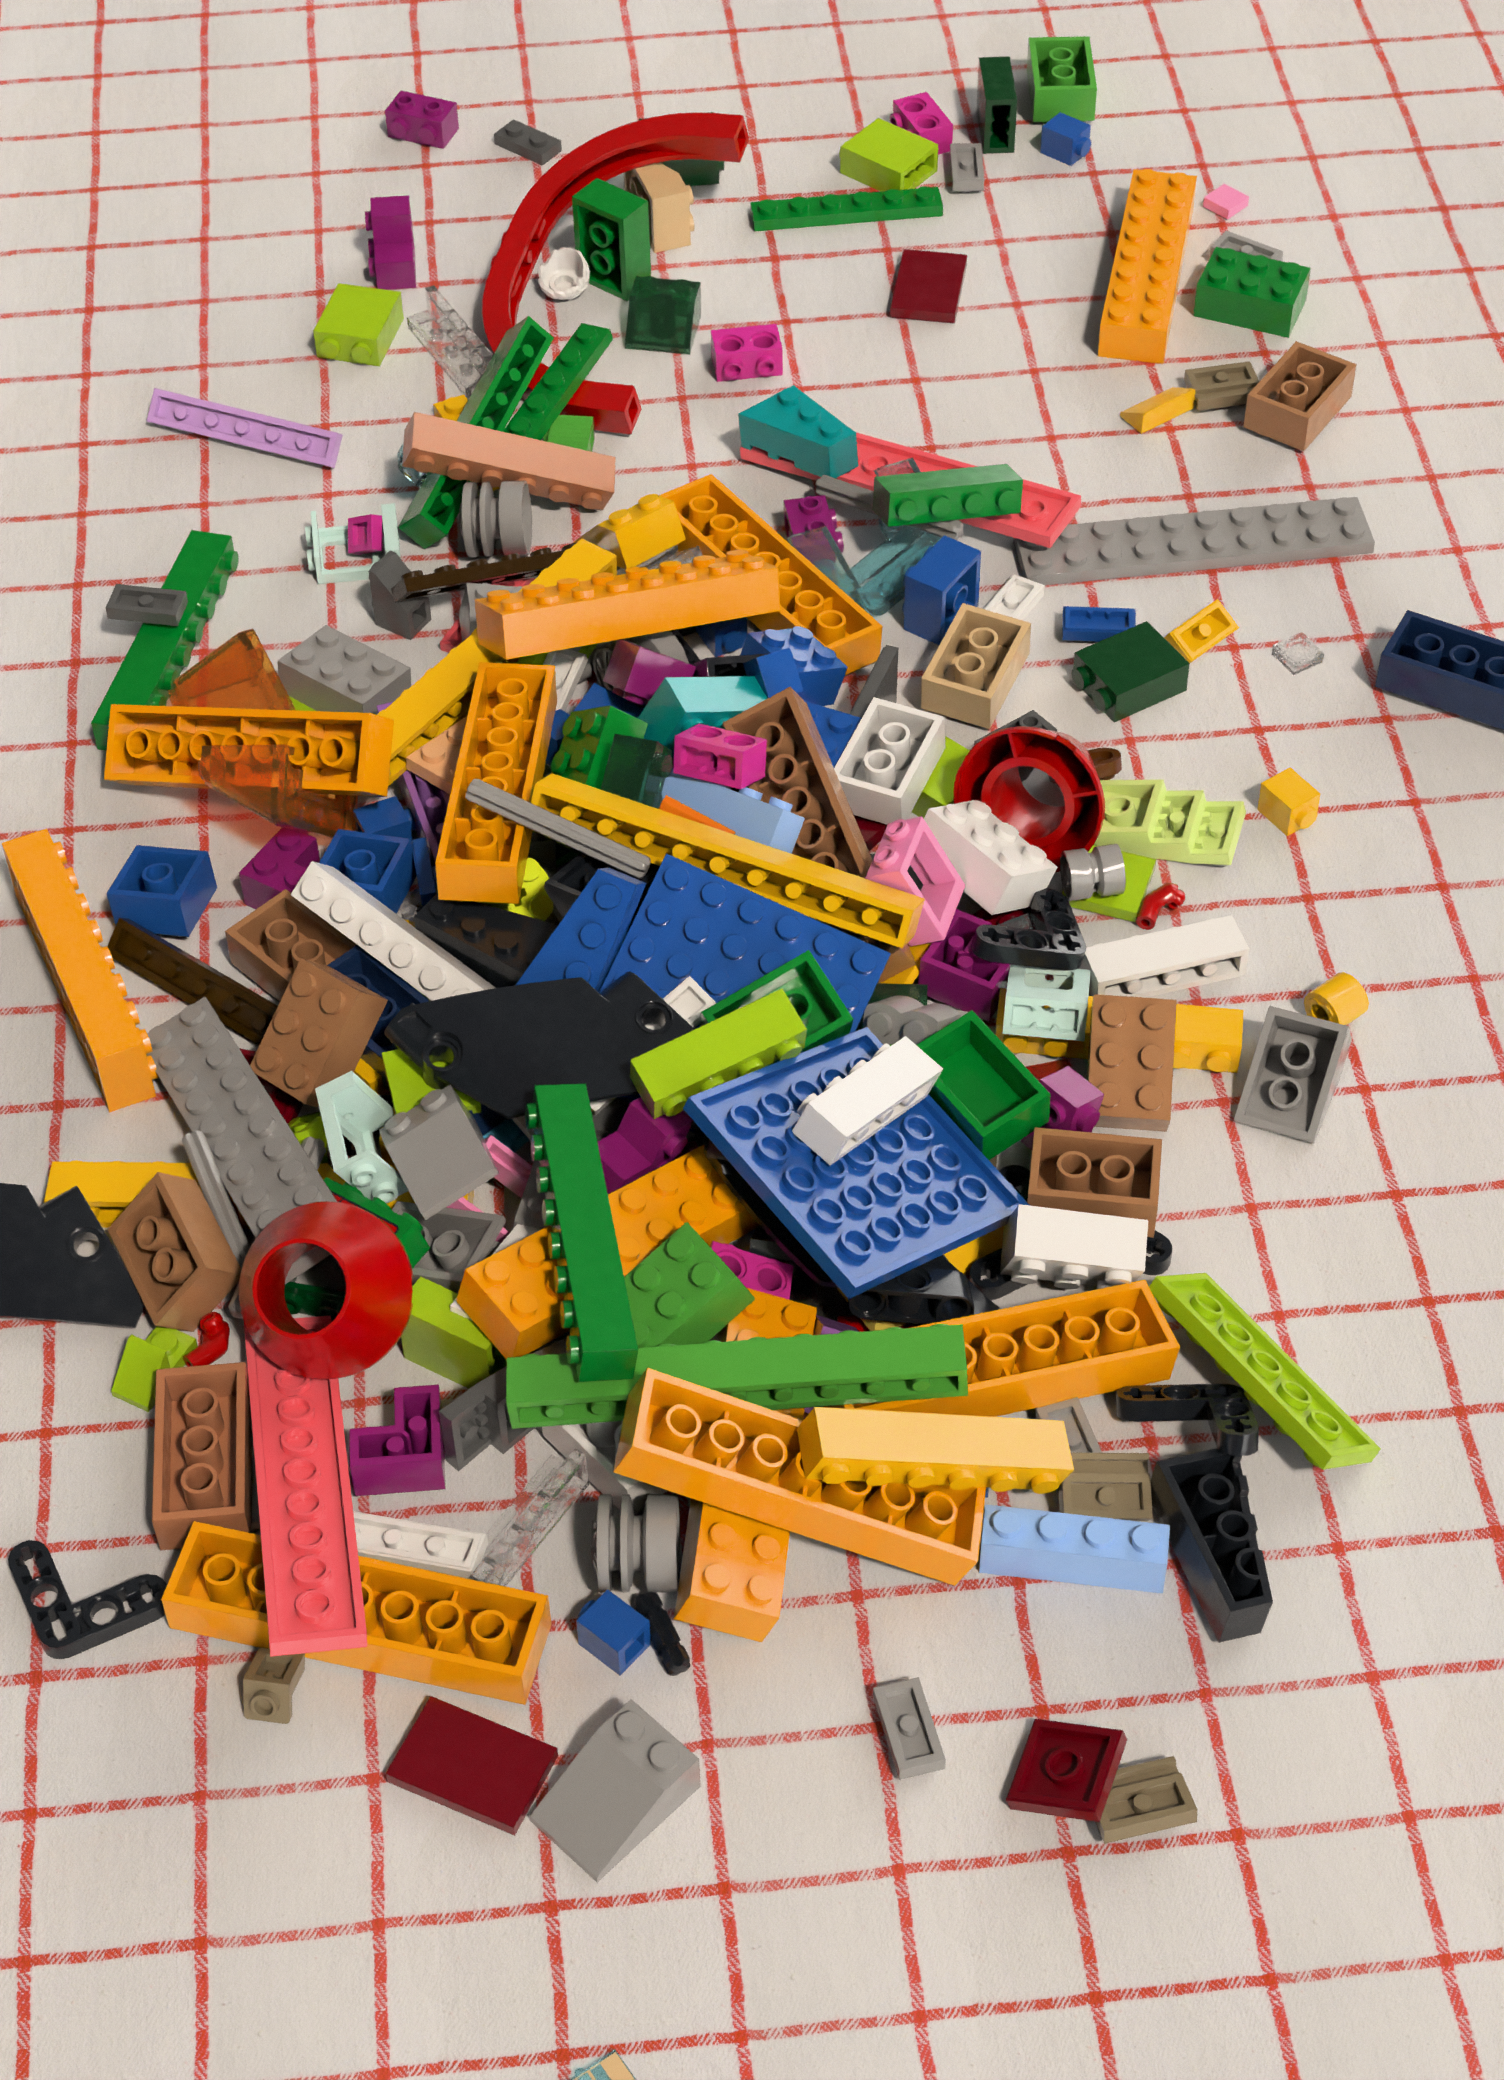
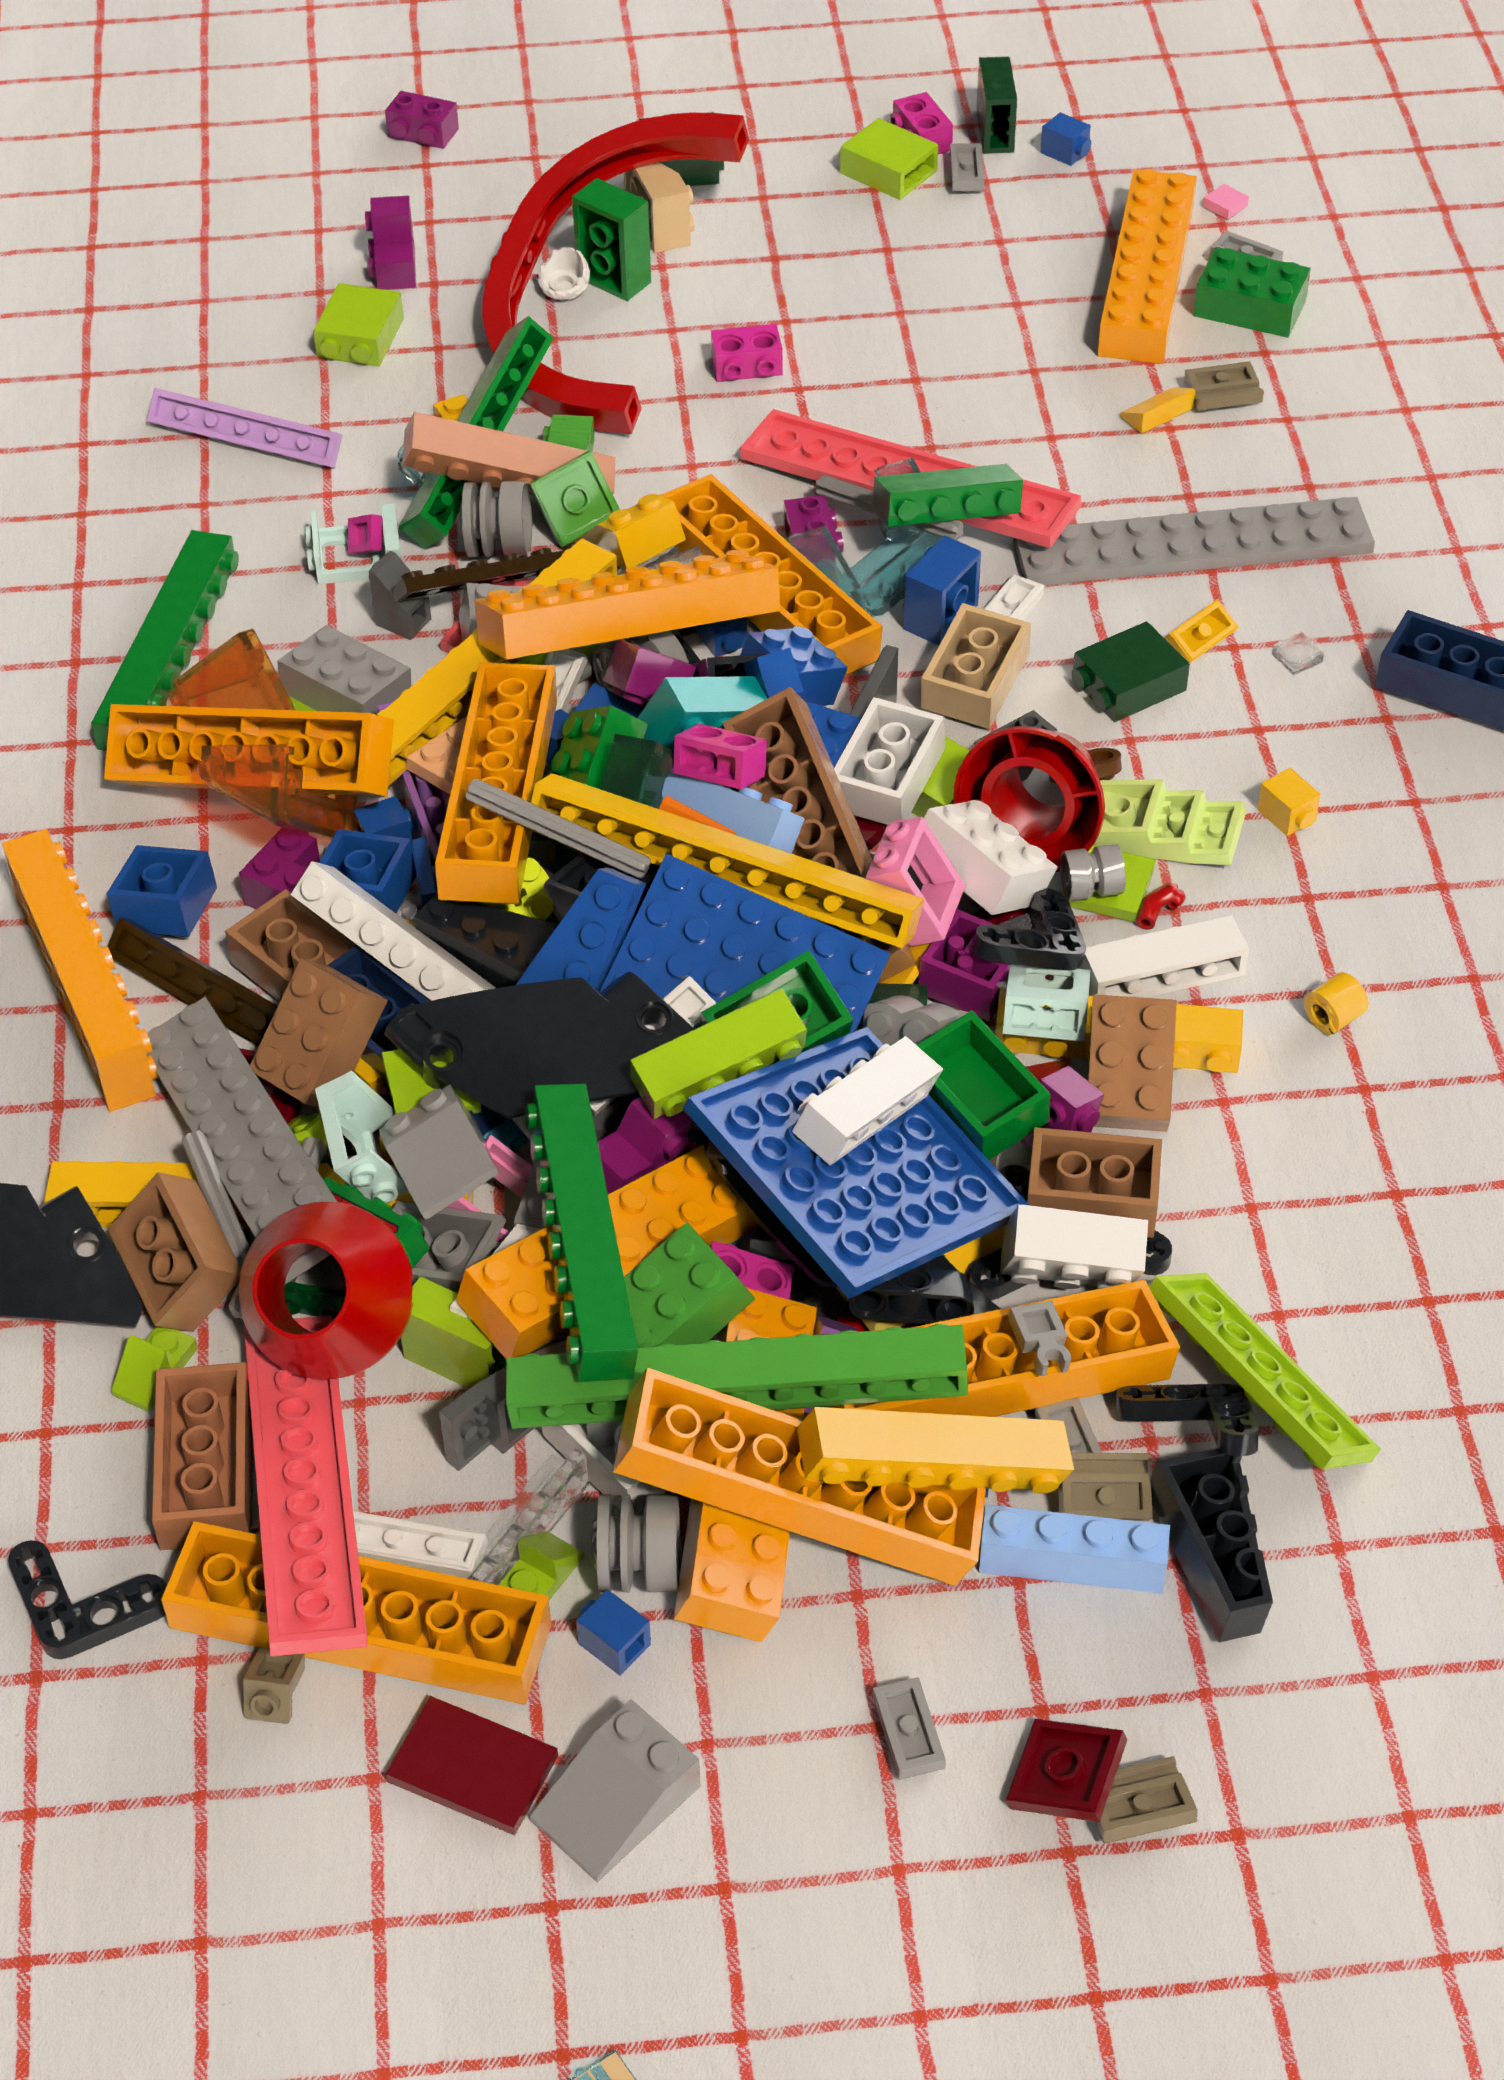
dark grey plate [105,584,188,626] -> none
red arm [183,1312,230,1367] -> none
magenta brick [350,1384,446,1496] -> none
clear fence [407,285,493,399] -> none
dark grey plate [494,119,562,166] -> none
green plate [503,323,613,440] -> none
clear green slope [625,276,701,355] -> none
black axle [635,1592,690,1676] -> none
teal wedge [738,385,858,478] -> none
green plate [750,186,943,232] -> none
dark red tile [890,249,968,323] -> none
bright green brick [1027,36,1097,123] -> none
blue plate [1062,606,1136,642] -> none
light grey slope [1234,1006,1352,1144] -> none
medium nougat brick [1244,341,1357,451] -> none
none -> lime slope [499,1531,584,1601]
none -> bright green tile [528,451,620,547]
none -> light grey plate [1008,1301,1071,1377]

